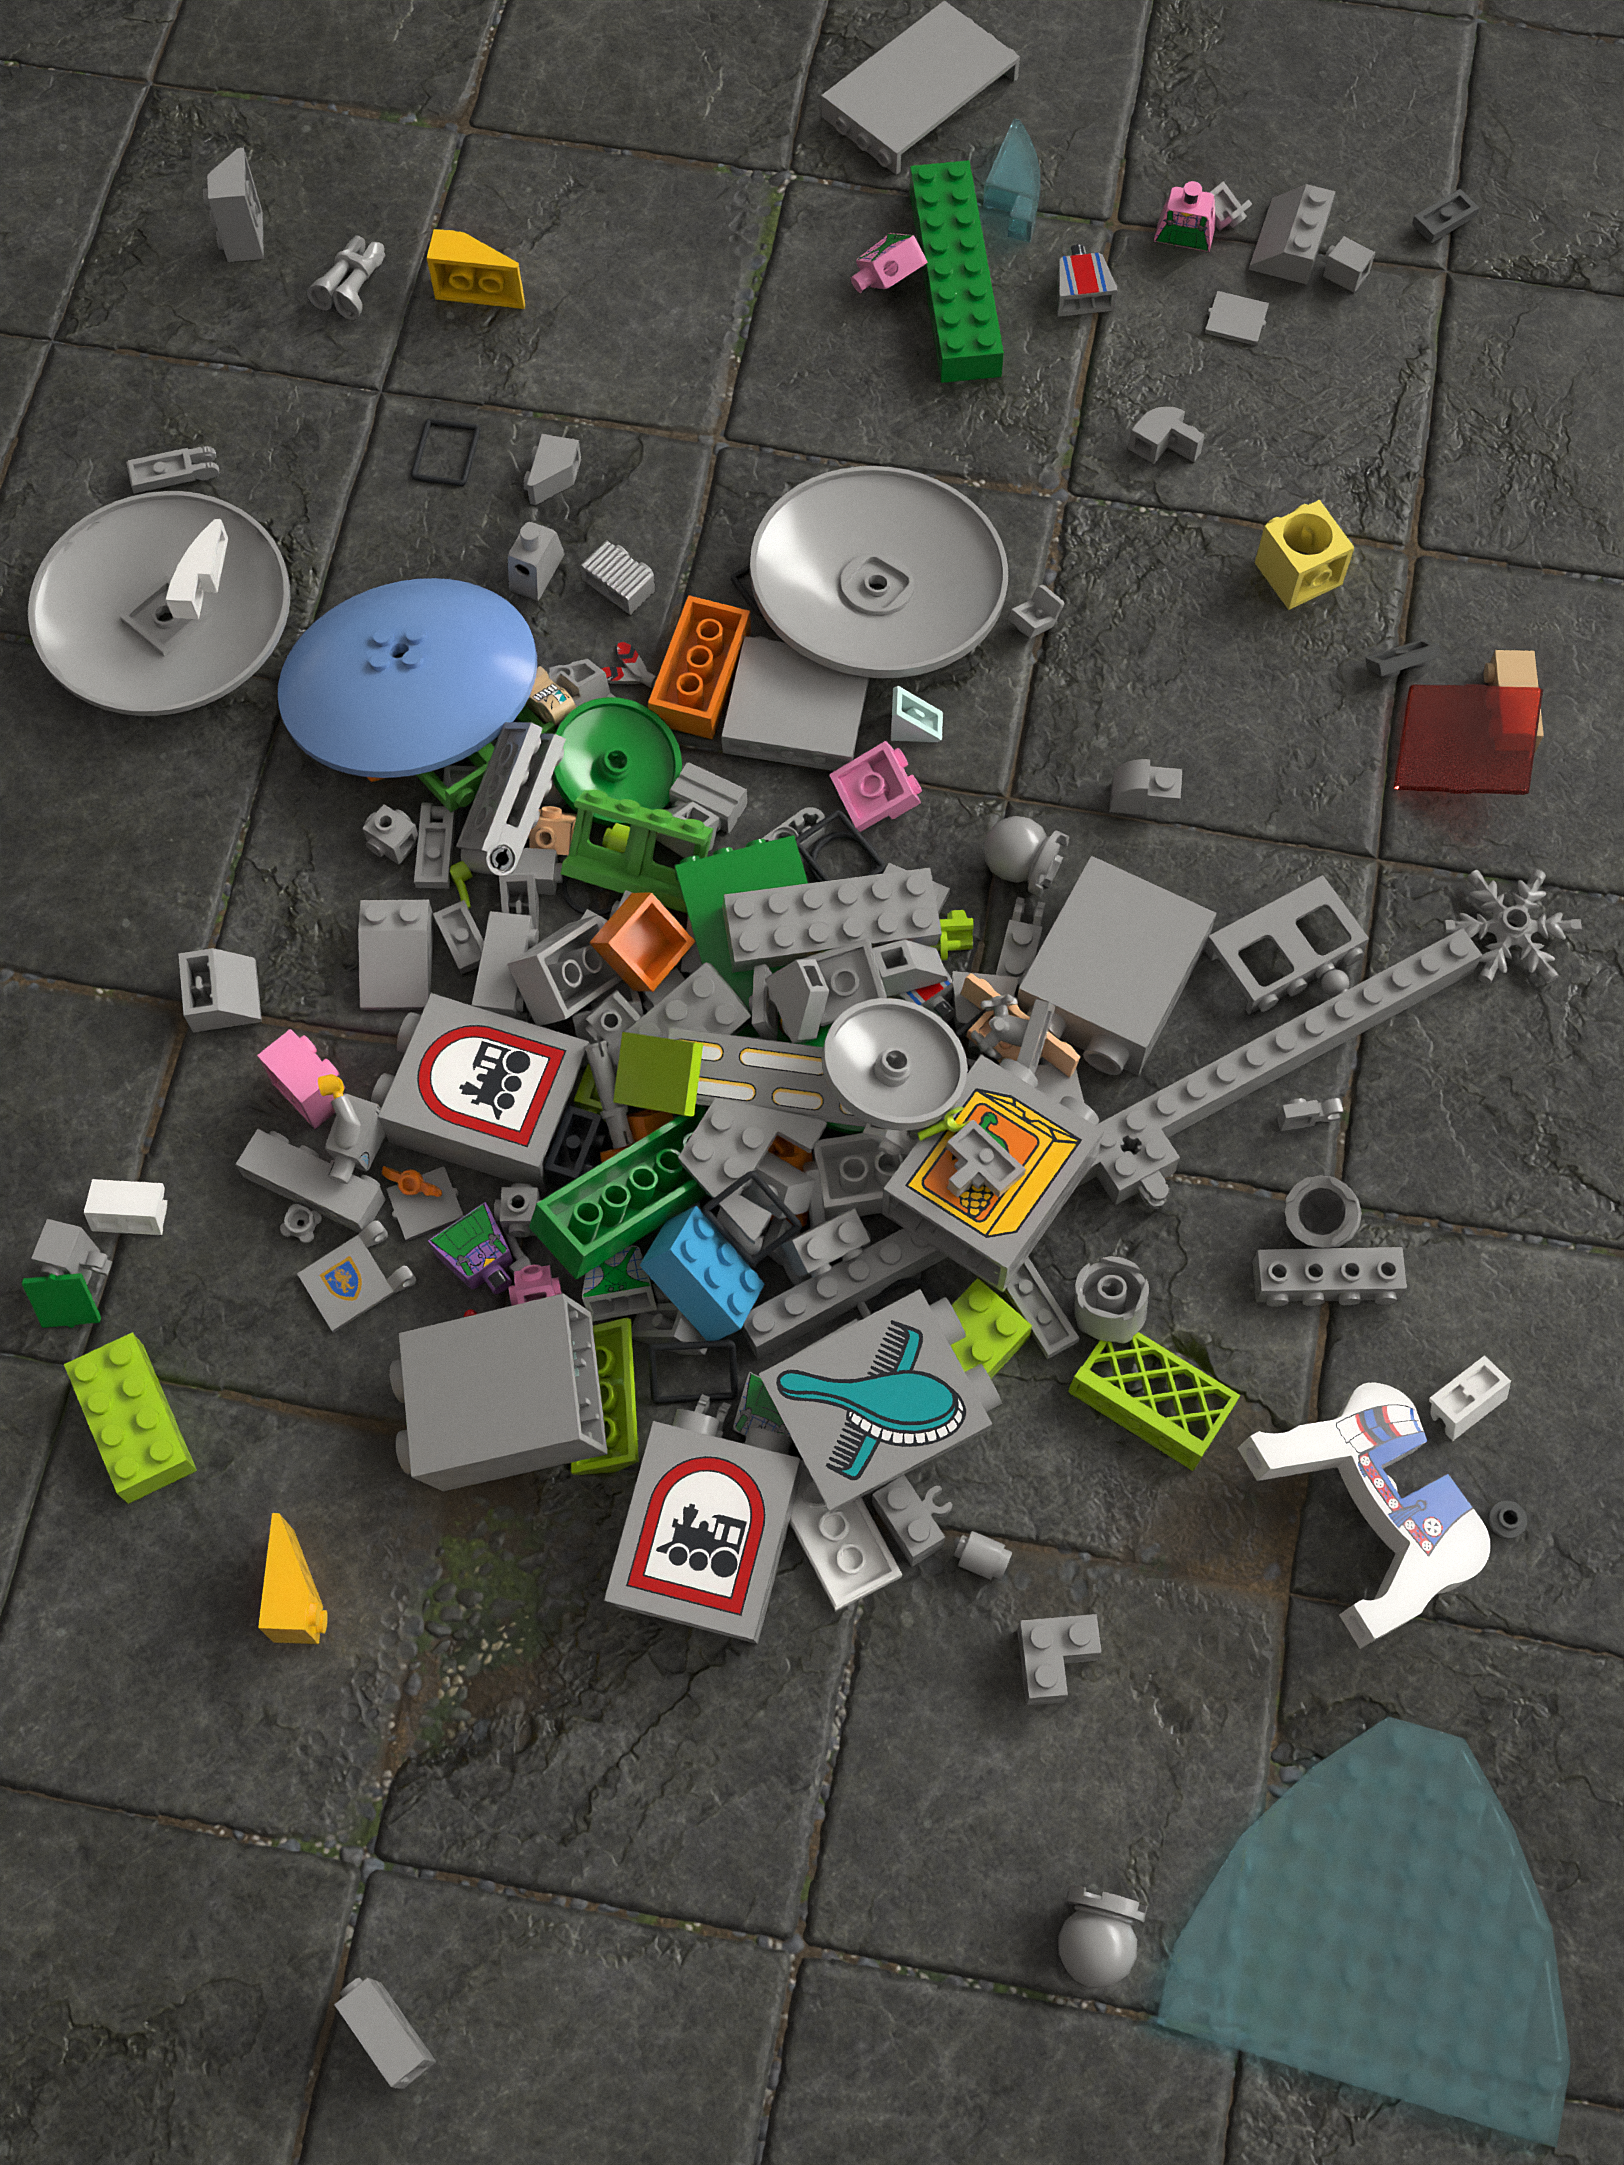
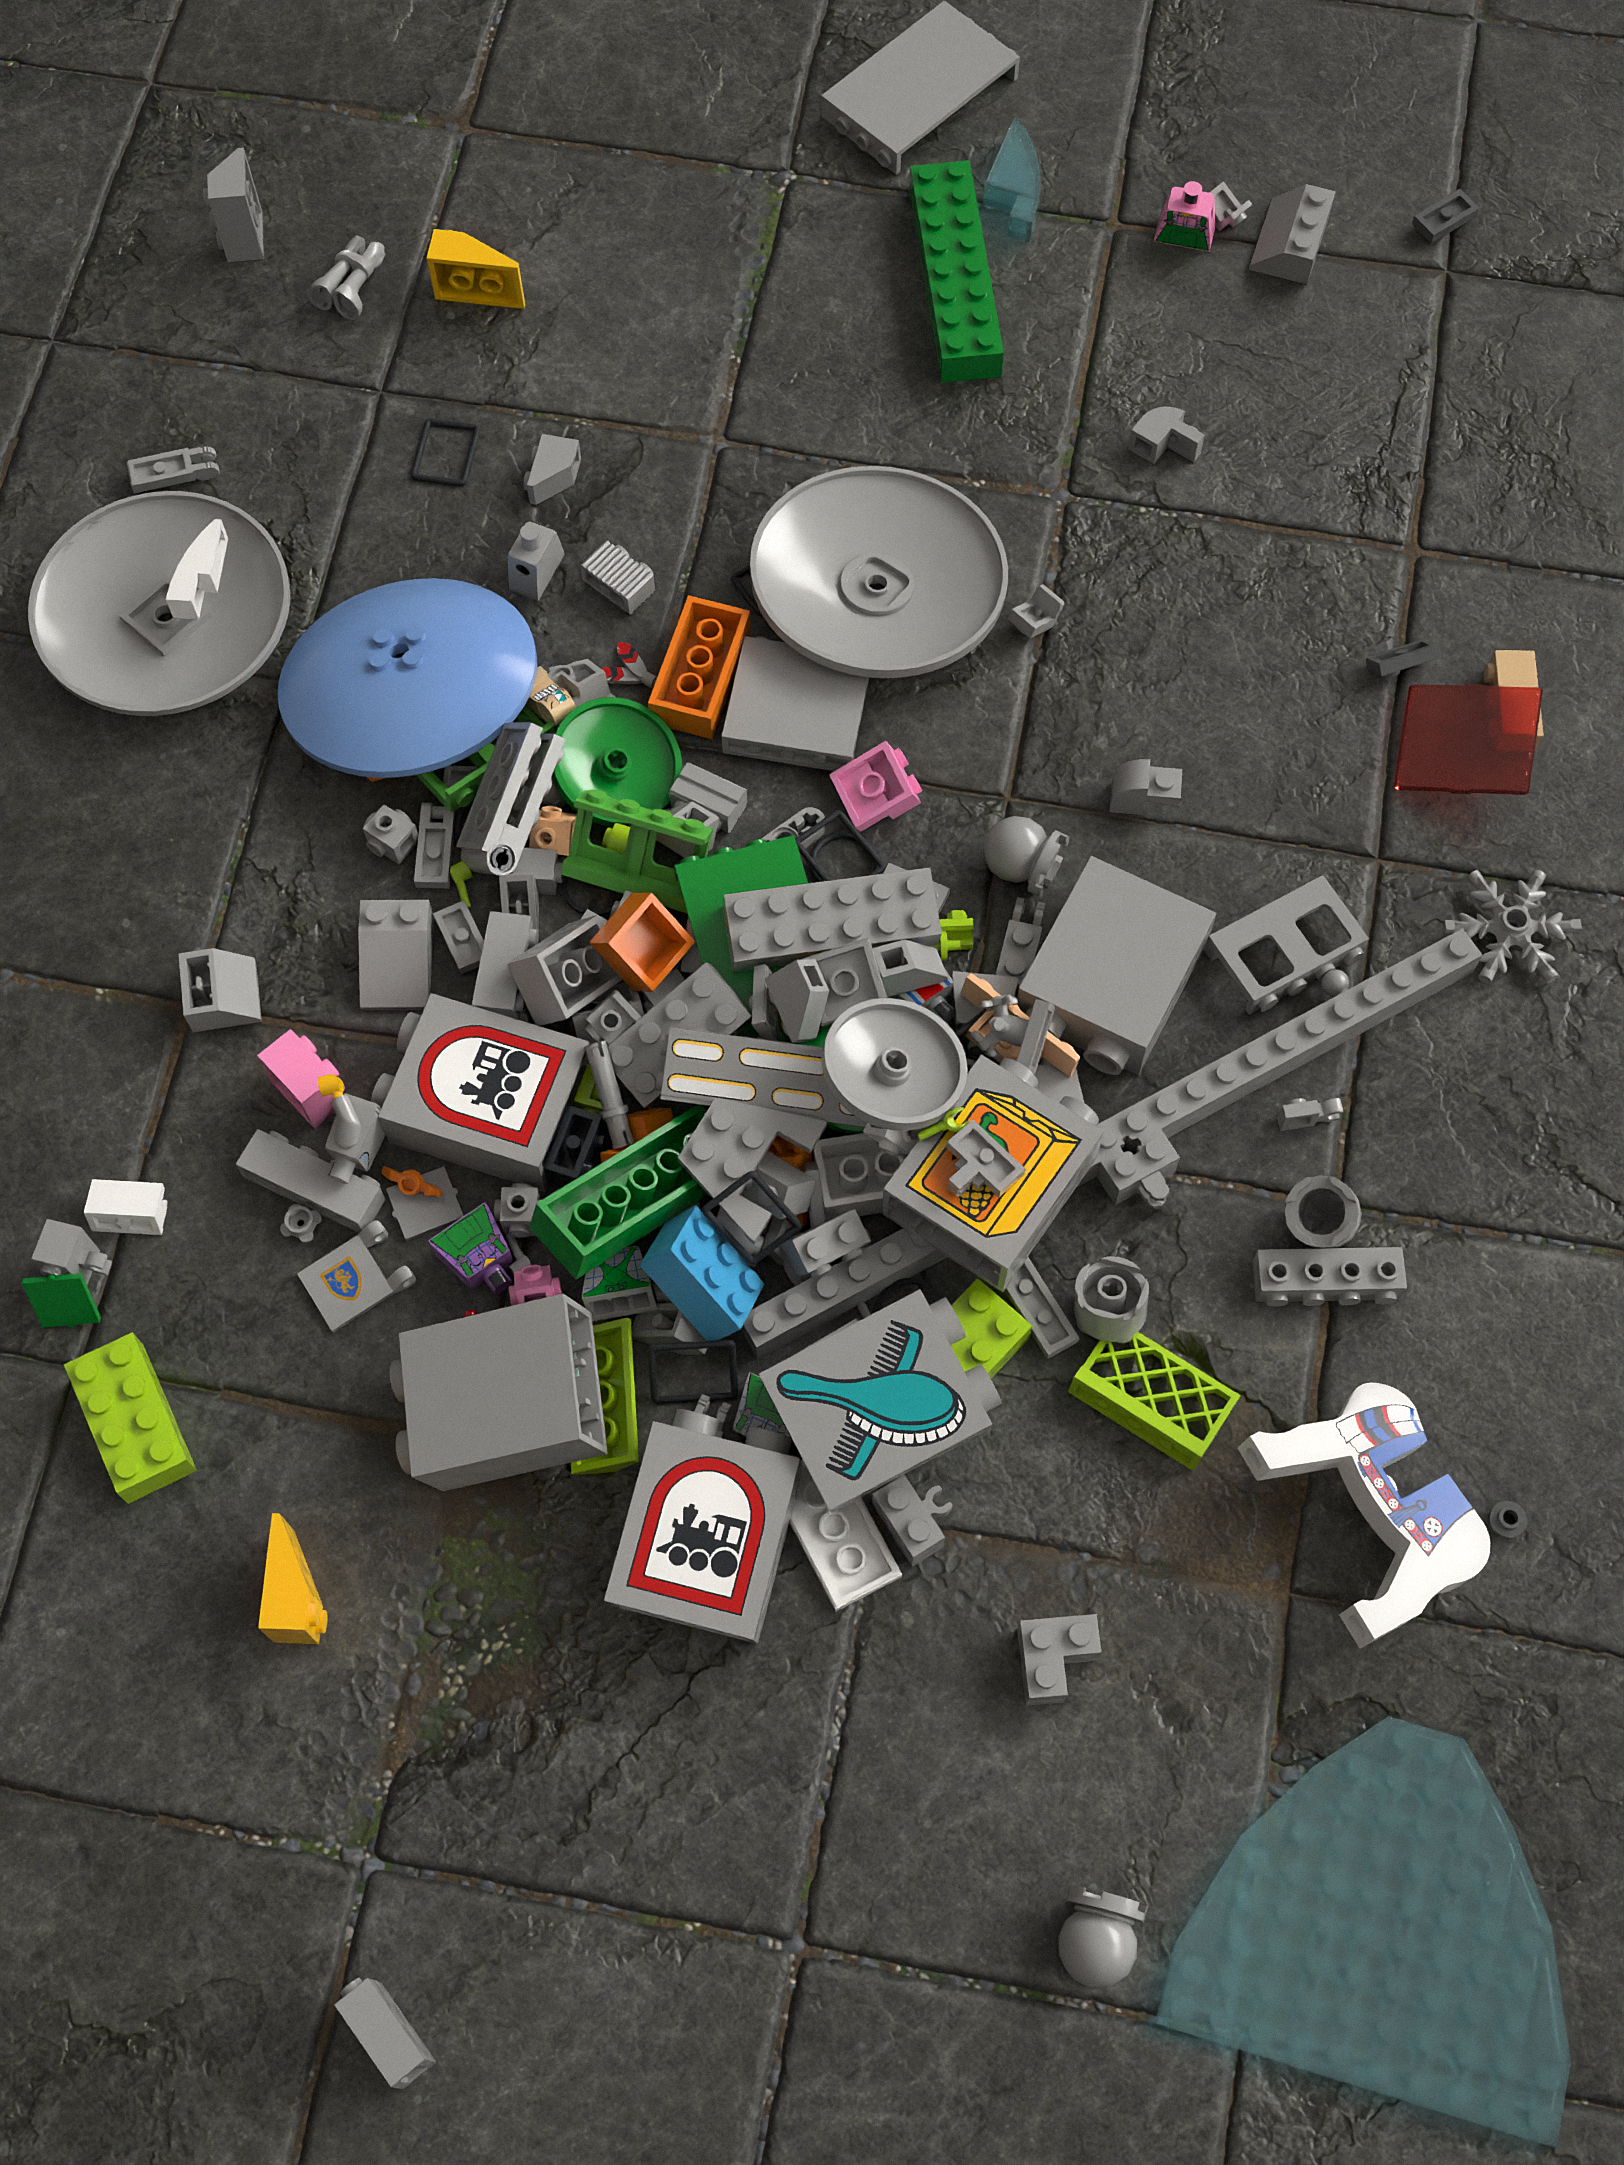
lime tile [613,1032,703,1116] -> none
bright pink torso [851,233,928,293] -> none
light aqua slope [891,686,943,742] -> none
light grey brick [954,1531,1012,1580] -> none
light grey torso [1057,244,1118,317] -> none
light grey piece [1205,291,1269,346] -> none
light yellow brick [1255,500,1355,610] -> none
light grey brick [1323,236,1375,293] -> none
white hinge [1429,1355,1511,1441] -> none

